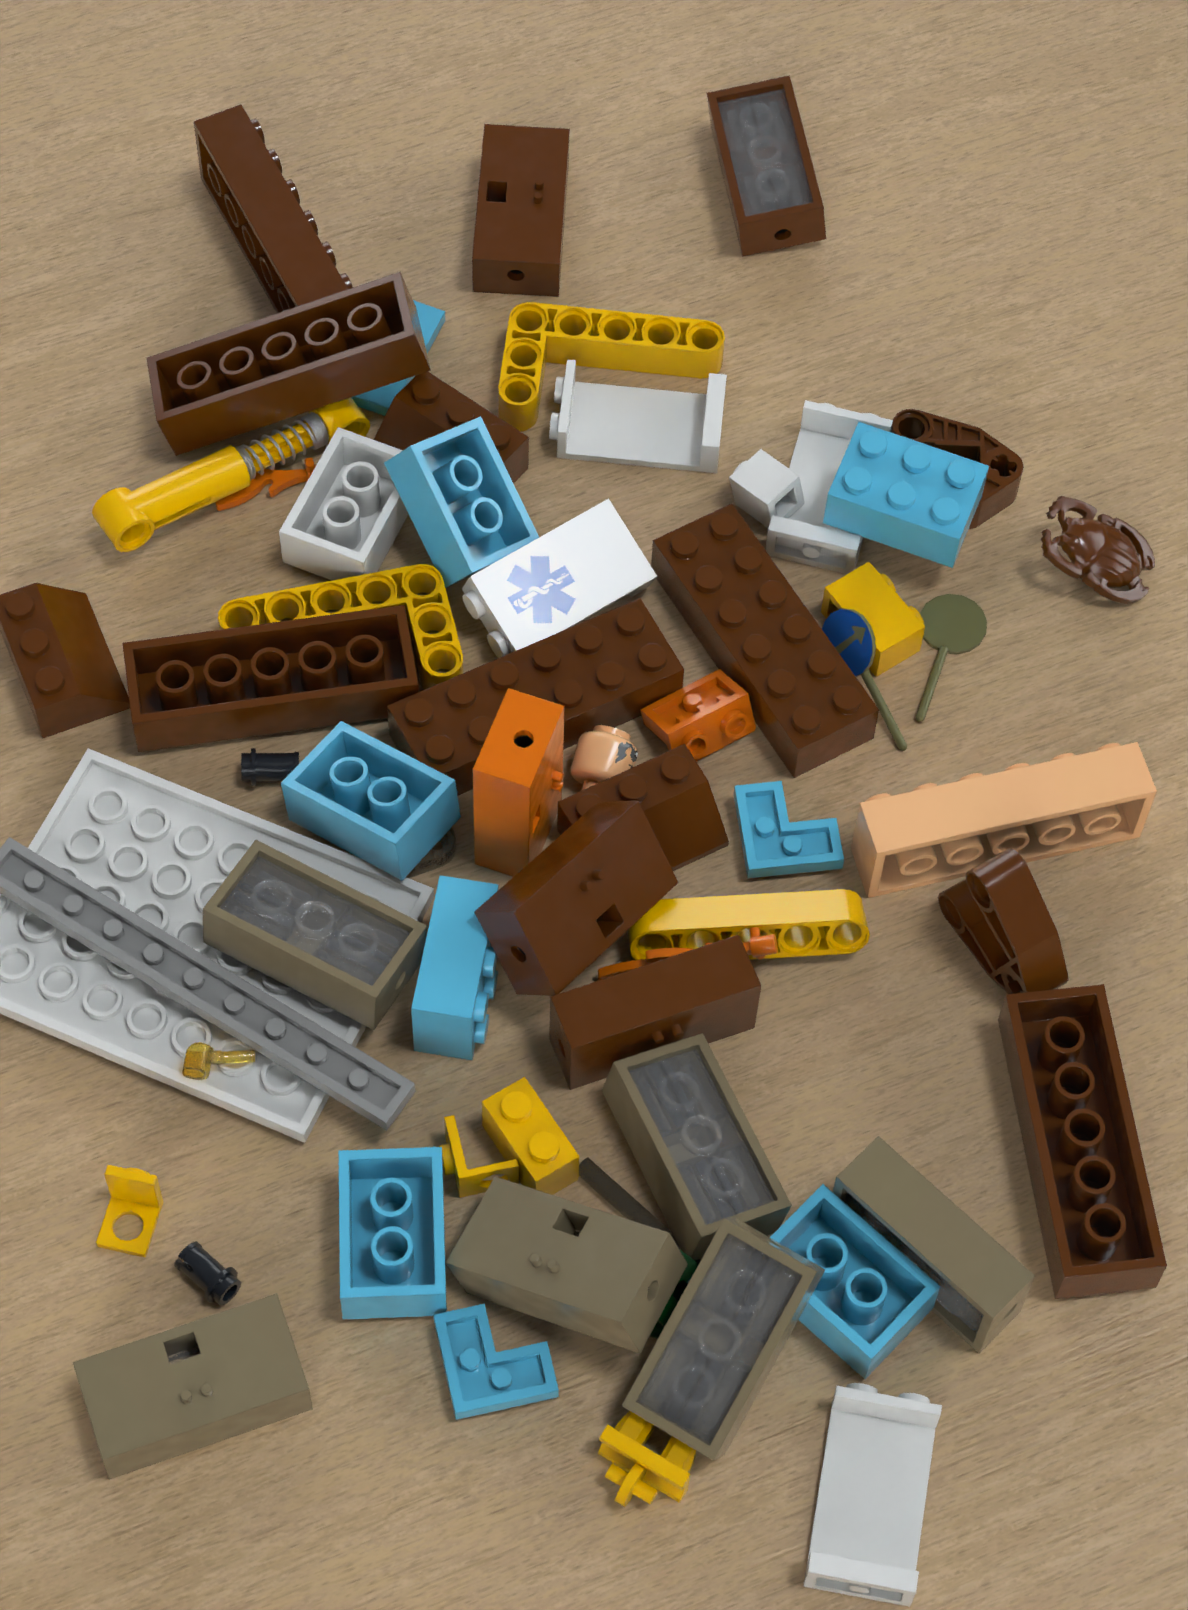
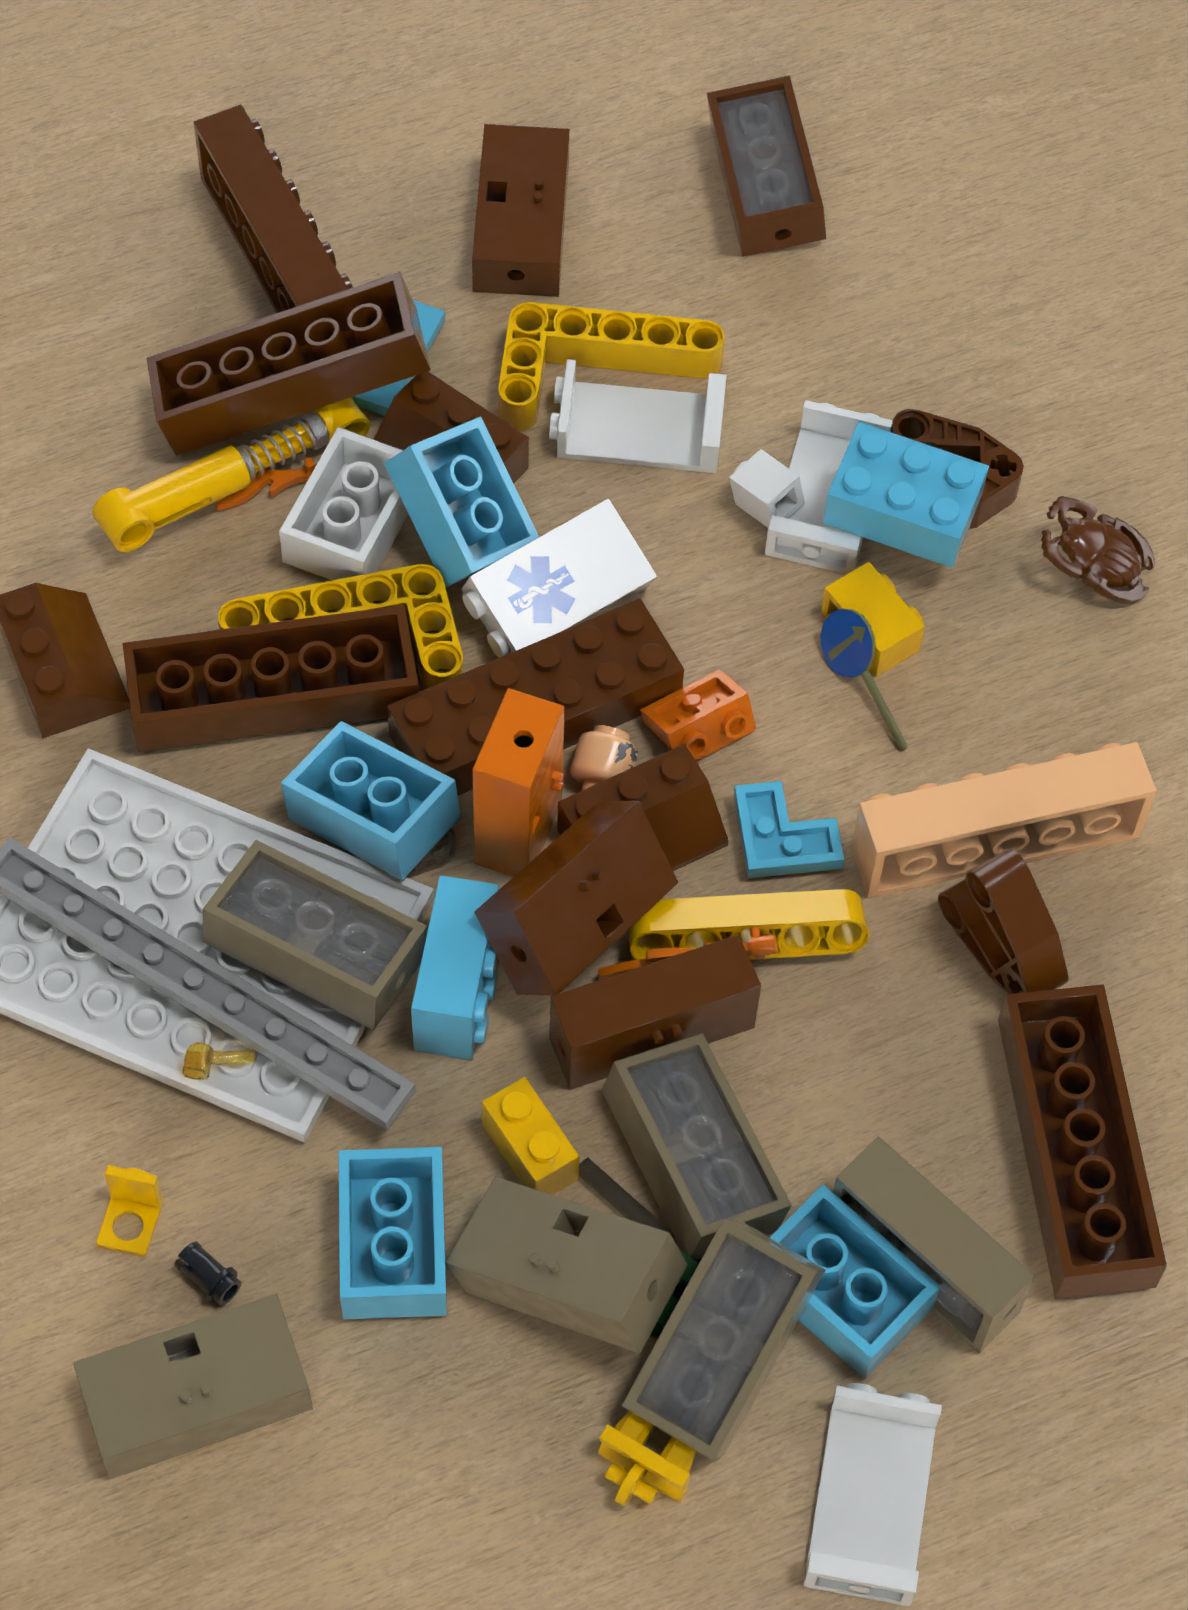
black pin [241,748,299,786] -> none
medium azure plate [433,1303,559,1420] -> none
yellow bracket [439,1115,519,1198] -> none
reddish brown brick [651,503,879,778] -> none
olive piece [916,594,987,722] -> none

